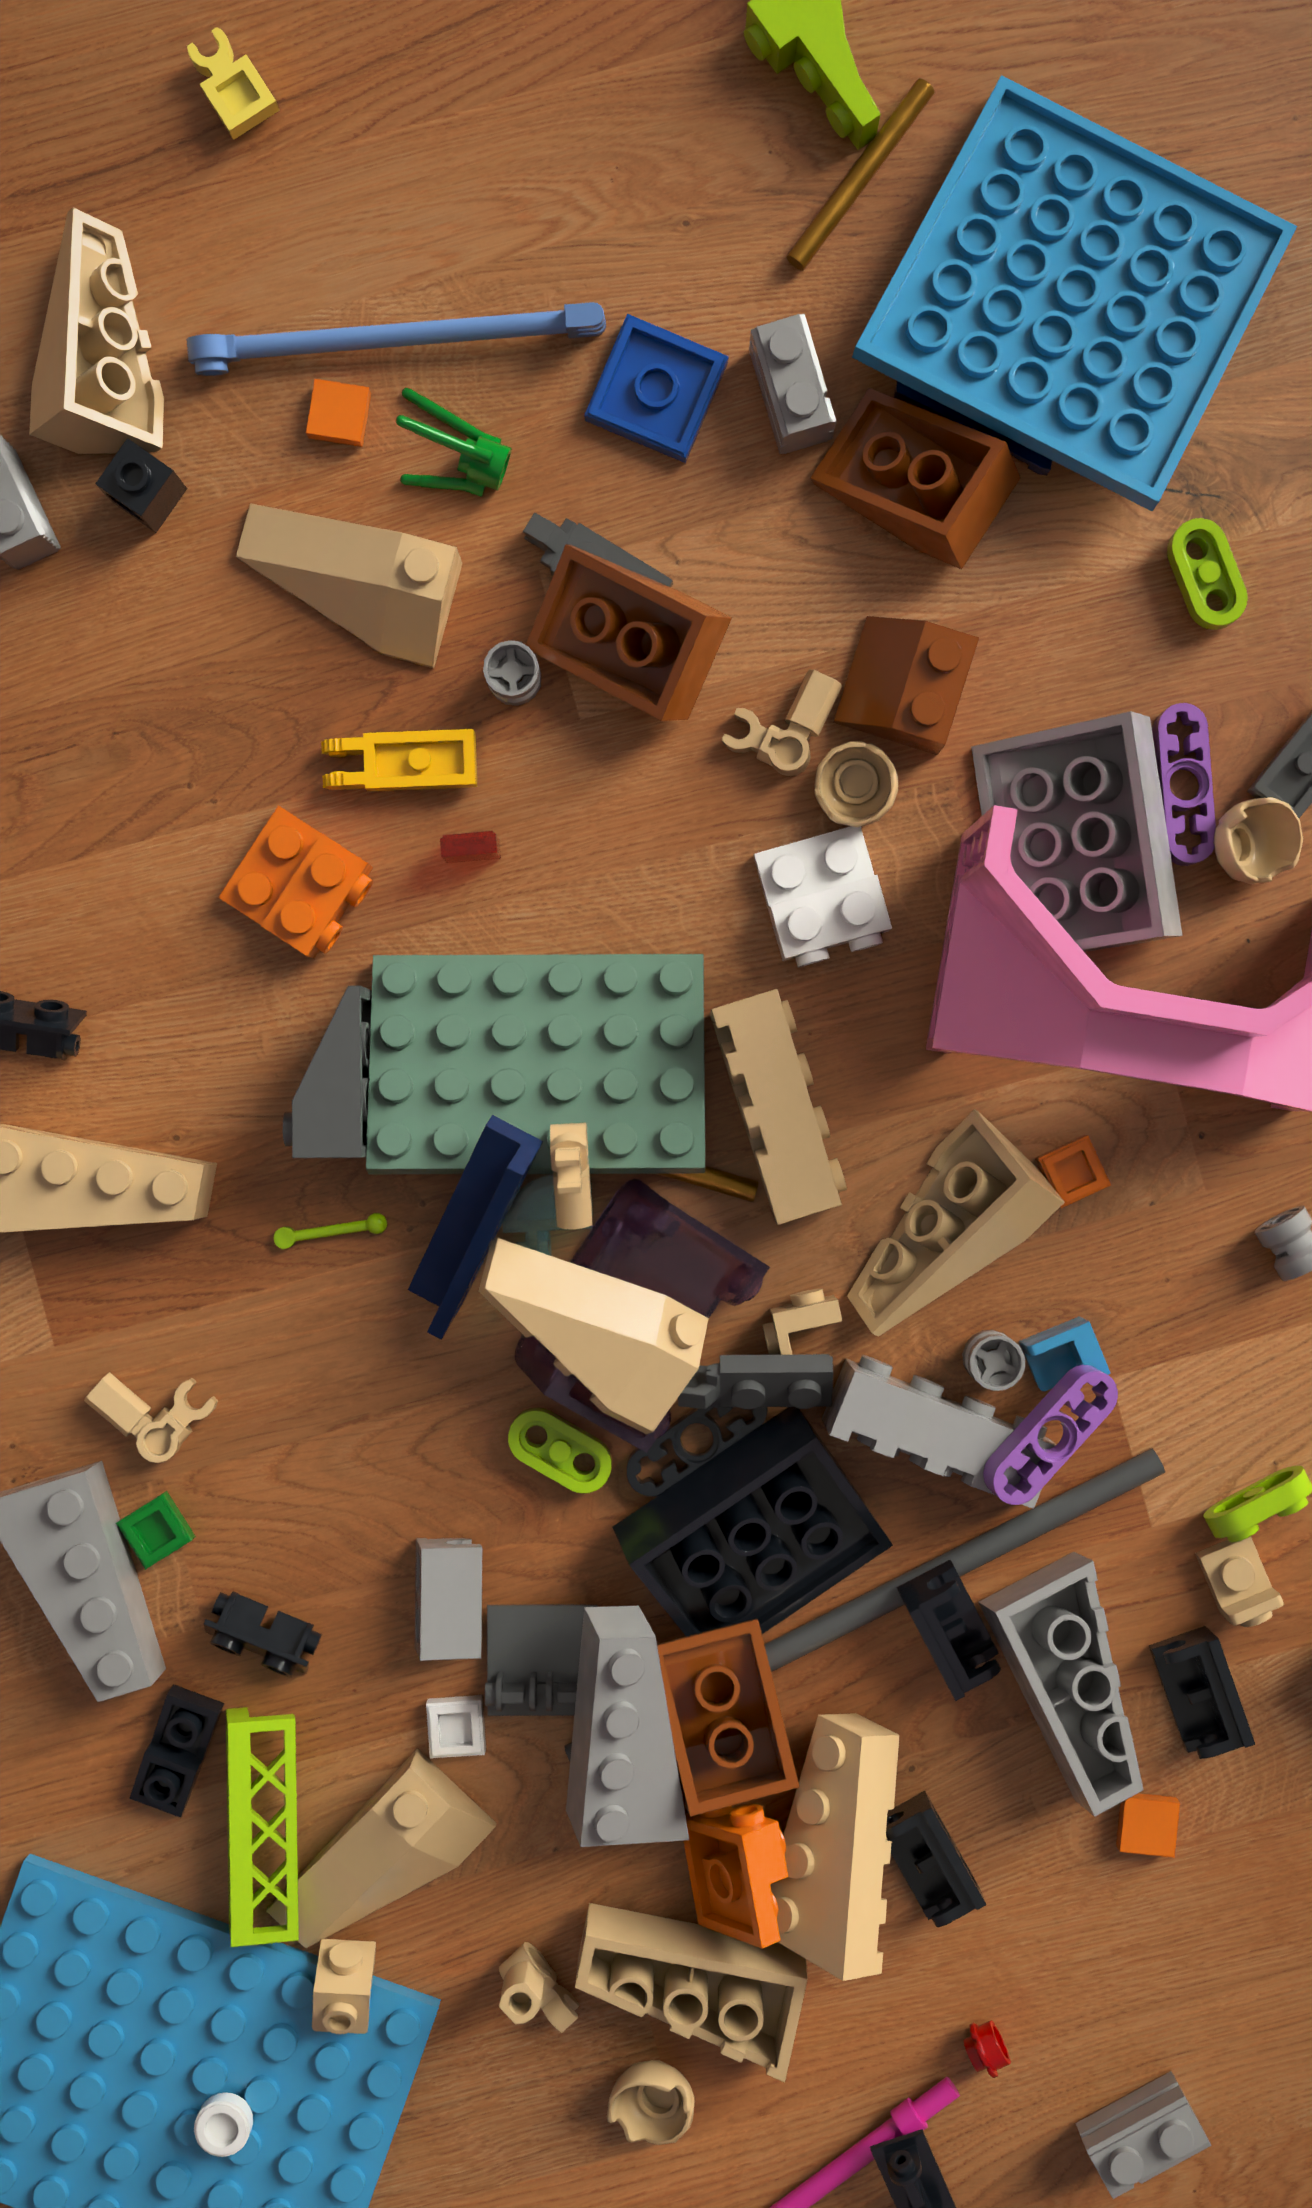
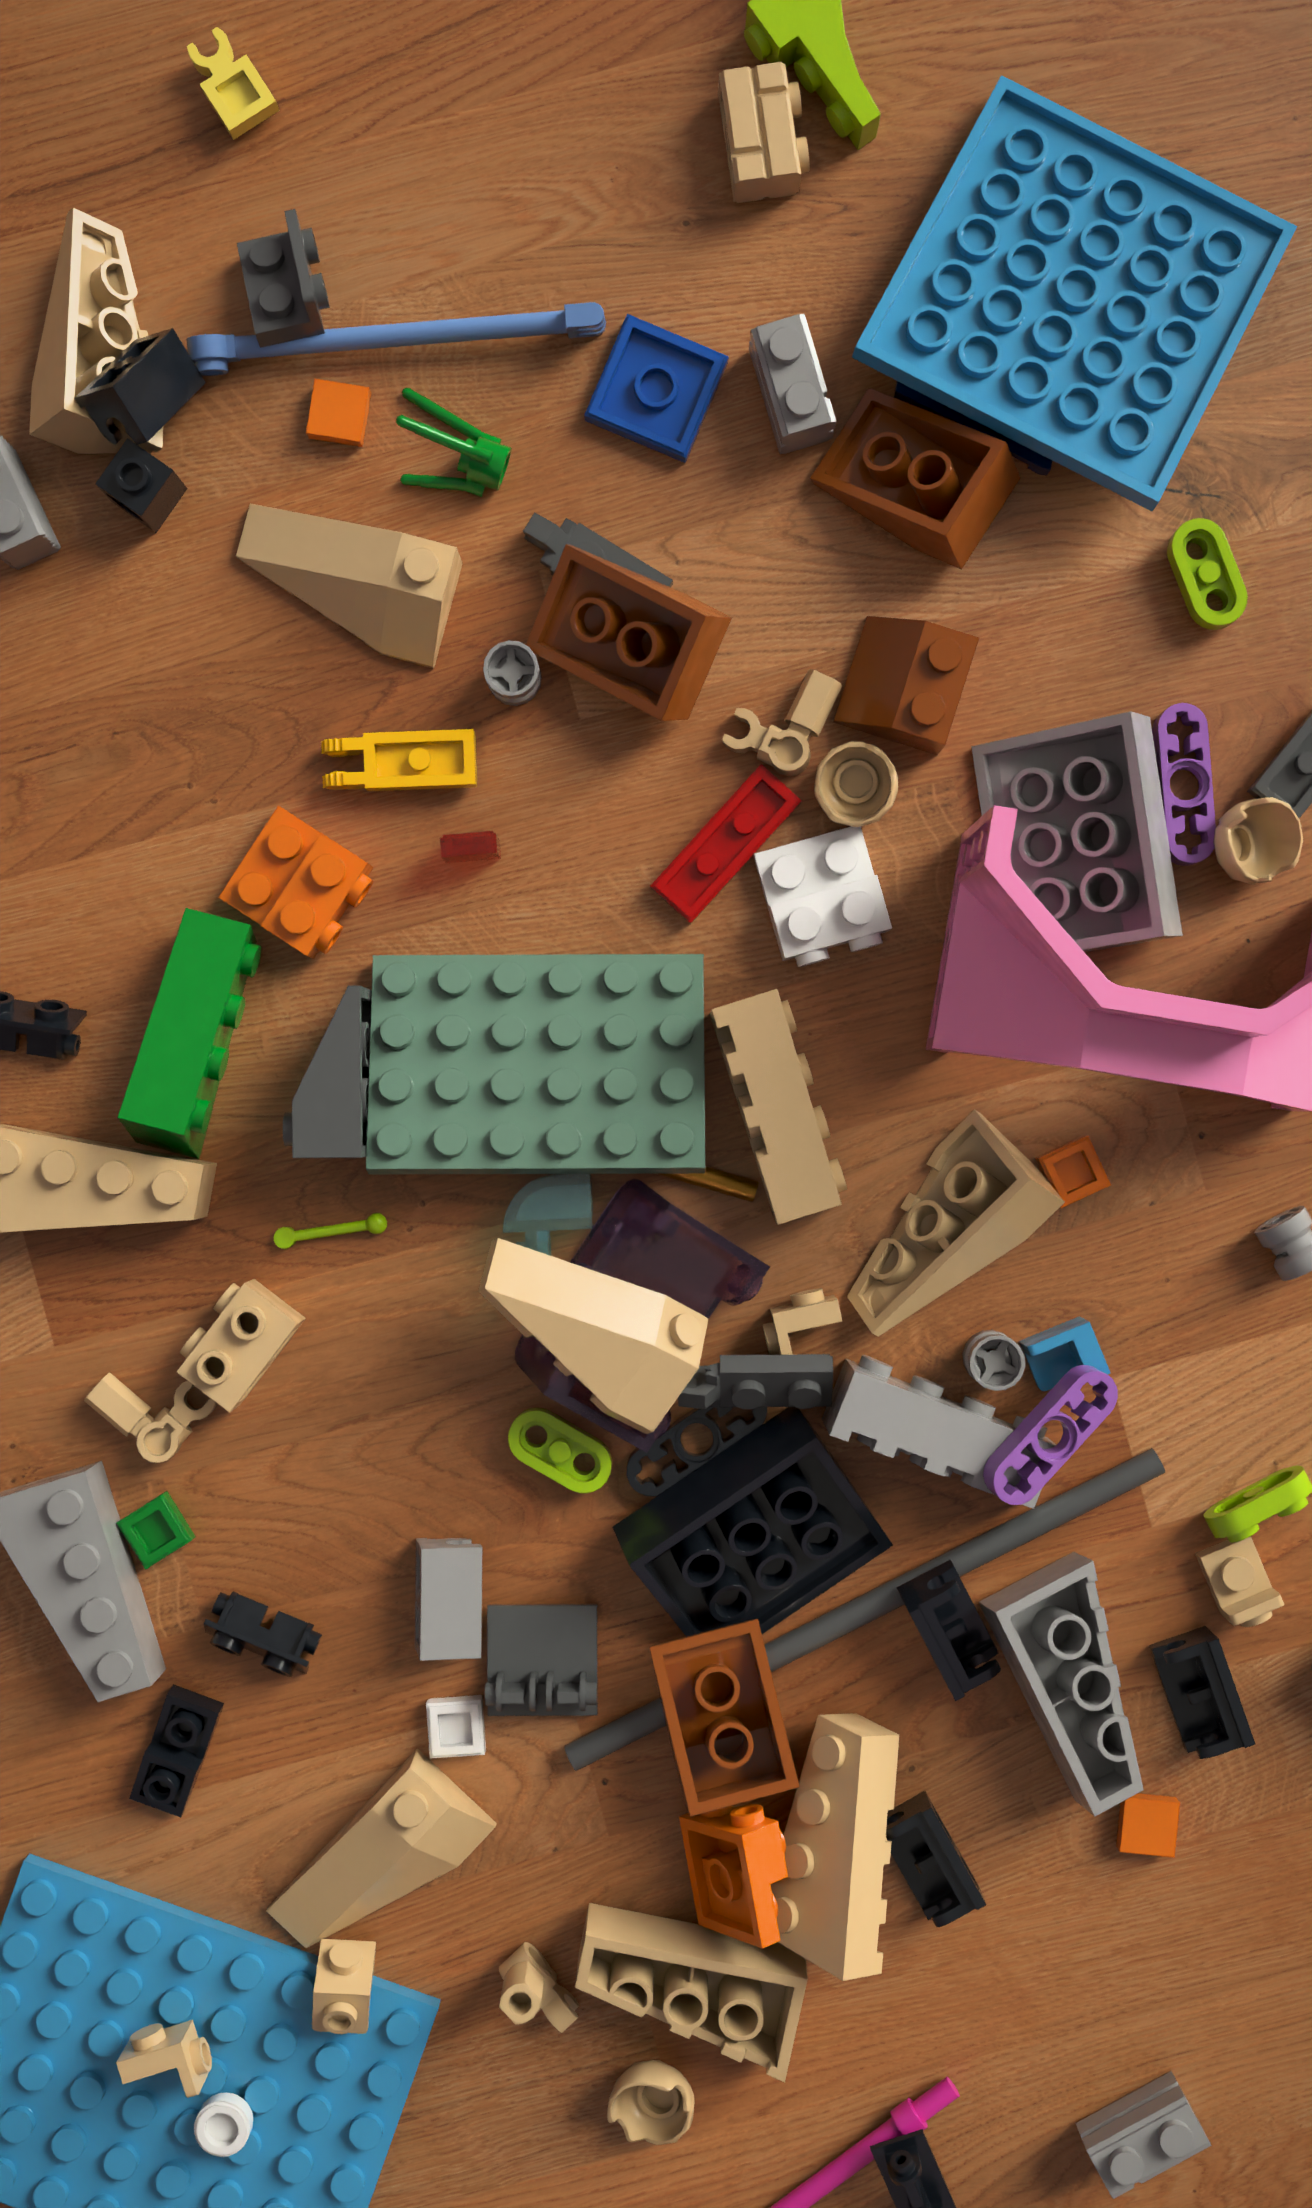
lime fence [225,1707,299,1947] -> none
dark blue fence [408,1115,543,1340] -> none
tan bar [550,1123,592,1230] -> none
light grey wedge [566,1605,689,1847] -> none
pearl gold bar [786,78,935,271] -> none
red plate [963,2020,1011,2078] -> none
none -> black hinge [75,328,206,445]
none -> tan bracket [116,2019,212,2098]
none -> green wedge [118,908,261,1159]
none -> tan brick [177,1279,306,1413]
none -> dark grey bracket [237,209,330,348]
none -> red tile [650,764,802,924]
none -> tan brick [718,62,810,203]

